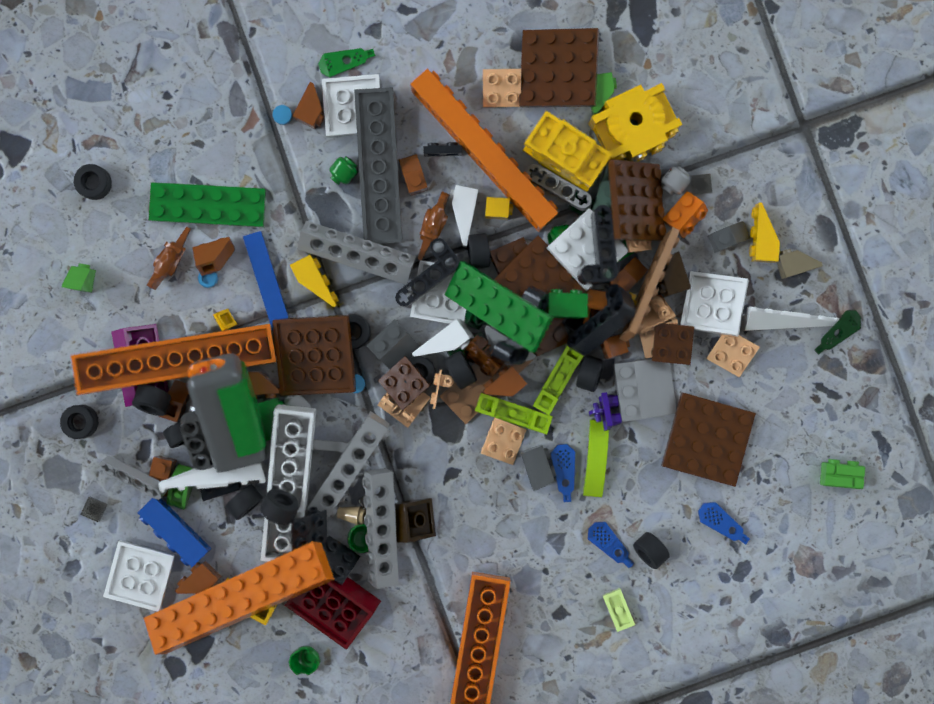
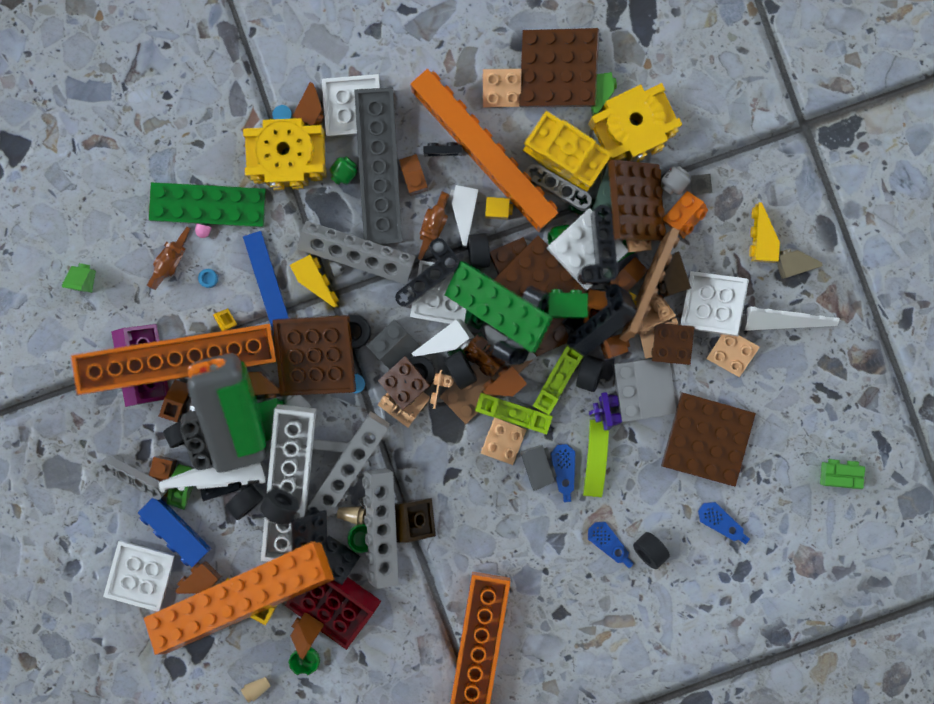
black tyre [60,405,99,439] -> none
black tyre [73,164,112,200] -> none
clear smoke plate [80,496,108,522] -> none
black tyre [132,385,171,416] -> none
dark orange slope [192,237,235,276] -> none
green piece [318,48,375,78] -> none
yellowish green plate [602,588,635,632] -> none
dark grey slope [708,221,750,253] -> none
dark green piece [814,309,861,355] -> none
none -> bright pink hinge [195,224,211,238]
none -> tan cone [241,677,271,703]
none -> yellow piece [243,118,327,191]
none -> dark orange slope [290,612,324,659]
none -> light grey hinge [329,261,344,277]

